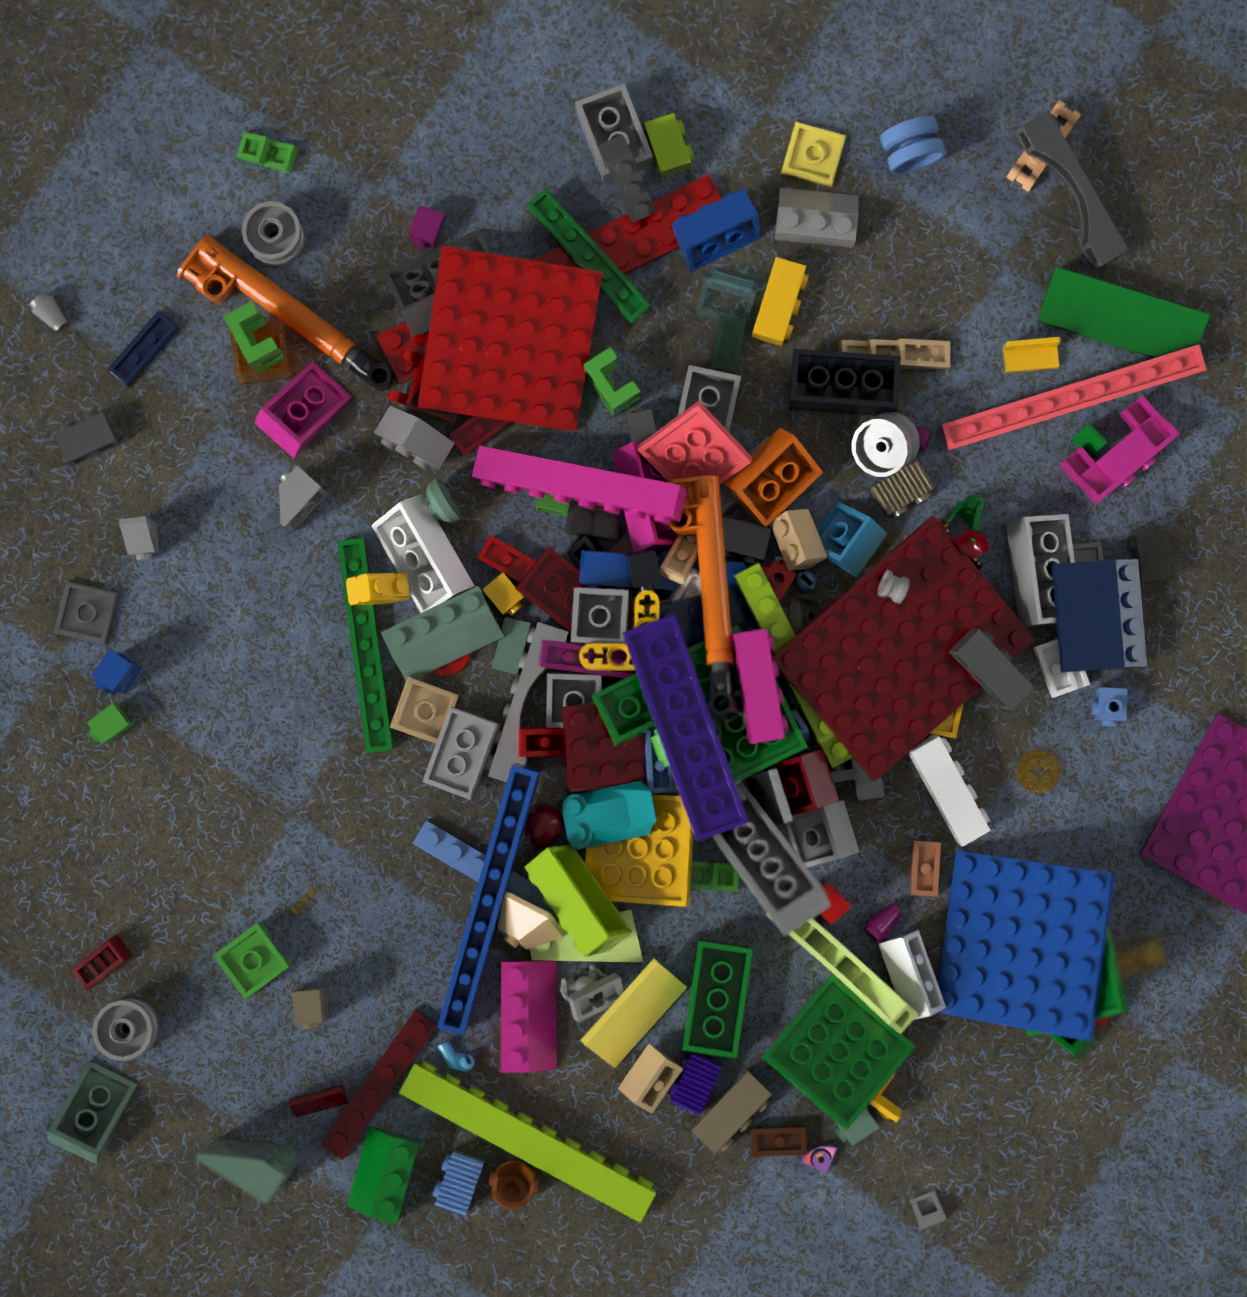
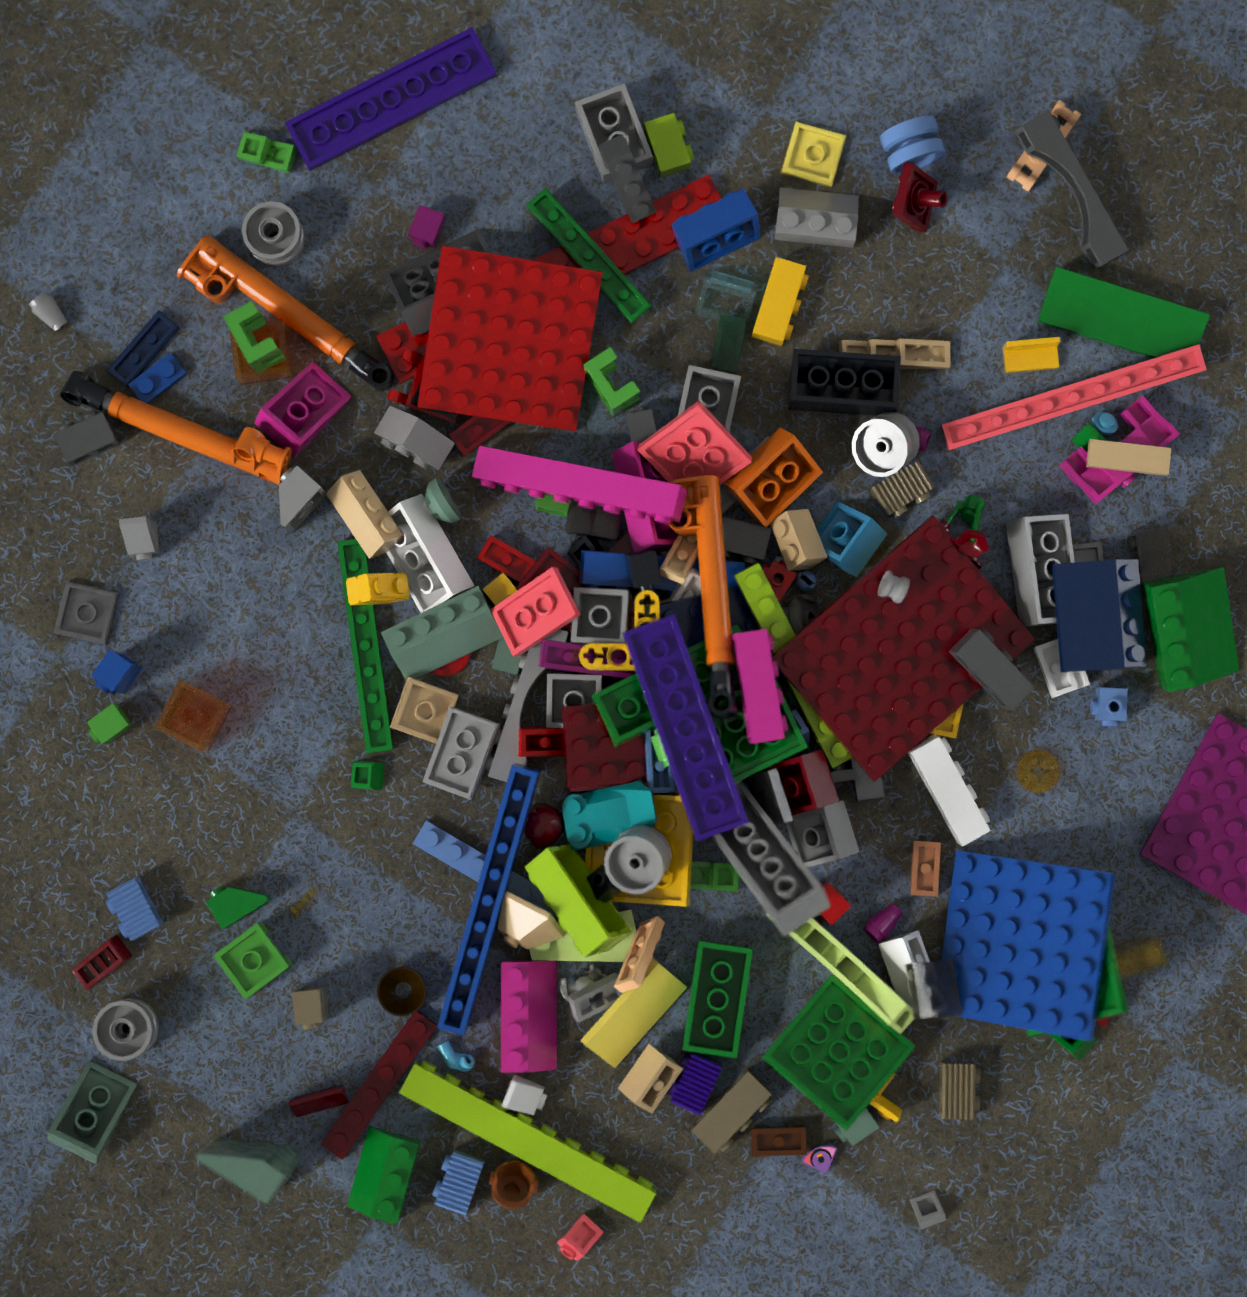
none -> orange piece [60,371,292,485]
none -> medium blue brick [106,877,164,941]
none -> blue plate [128,352,187,404]
none -> clear orange brick [155,679,233,753]
none -> green slope [206,885,272,930]
none -> dark purple plate [285,27,497,171]
none -> tan brick [326,470,403,559]
none -> green slope [351,761,385,790]
none -> dark brown piece [377,966,427,1017]
none -> coral plate [490,567,581,657]
none -> white slope [502,1075,547,1115]
none -> coral bracket [557,1214,604,1261]
none -> black plate [586,865,621,903]
none -> light grey wheel [604,825,672,894]
none -> light nougat plate [614,916,665,993]
none -> dark red plate [892,163,948,233]
none -> clear smoke tile [906,960,962,1020]
none -> dark tan brick [939,1061,980,1120]
none -> tan tile [1086,439,1171,476]
none -> medium azure plate [1091,411,1118,437]
none -> green slope [1143,566,1239,692]

